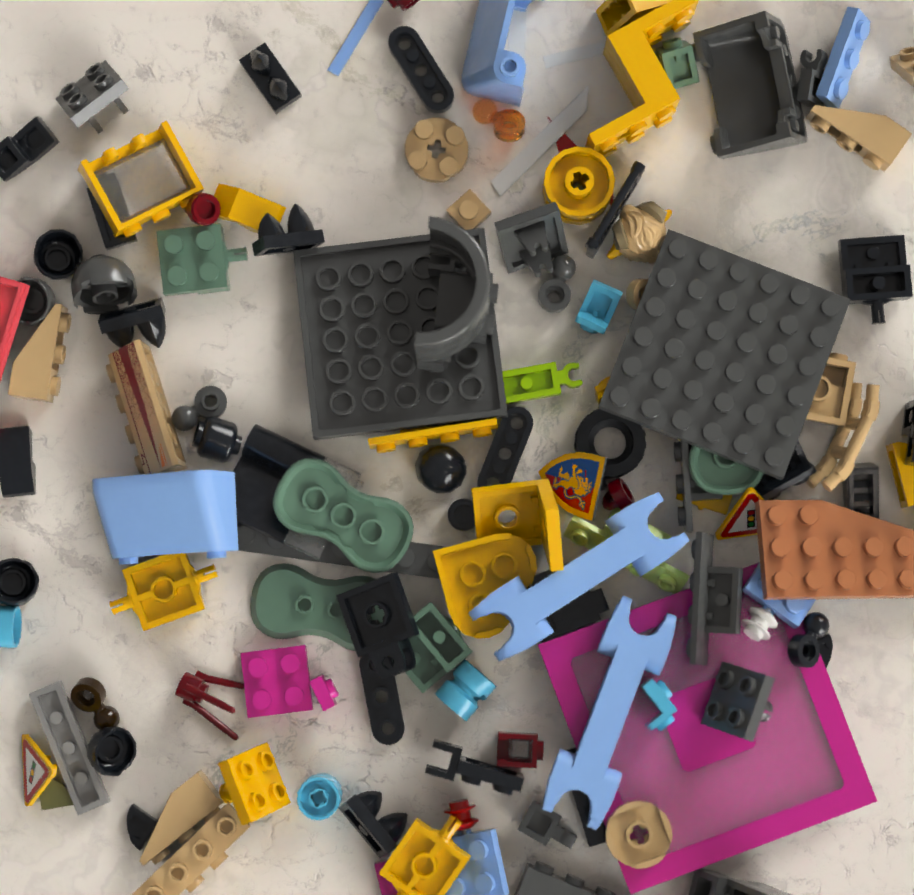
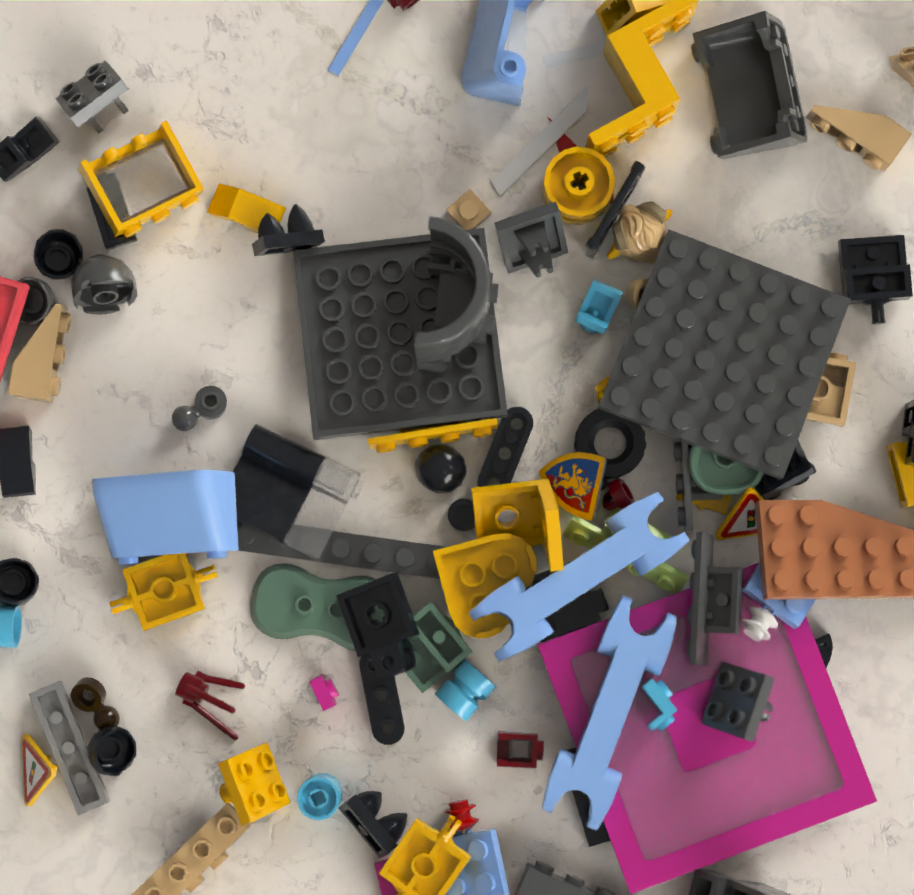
olive tile [39,778,73,810] -> none
black tile [98,298,166,348] -> none
tan slope [106,339,188,475] -> none
black tile [127,804,158,850] -> none
tan slope [139,770,224,866] -> none
sand green plate [156,223,248,296] -> none
dark red tile [184,193,221,226] -> none
black head [192,416,242,463] -> none
black tile [239,43,302,114] -> none
dark pink plate [240,645,313,718] -> none
sand green plate [273,458,414,573] -> none
black plate [388,26,454,113] -> none
tan plate [405,118,468,183] -> none
black plate [425,739,524,795] -> none
clear orange plate [472,99,525,142] -> none
lime plate [502,362,583,405] -> none
dark grey plate [517,800,577,849] -> none
dark grey plate [538,255,576,313] -> none
tan plate [605,800,673,869] -> none
sand green bracket [655,38,700,89] -> none
black plate [787,612,829,668] -> none
dark grey plate [796,49,828,109] -> none
tan piece [806,382,880,492] -> none
light blue plate [816,7,871,108] -> none
black slope [842,462,879,519] -> none

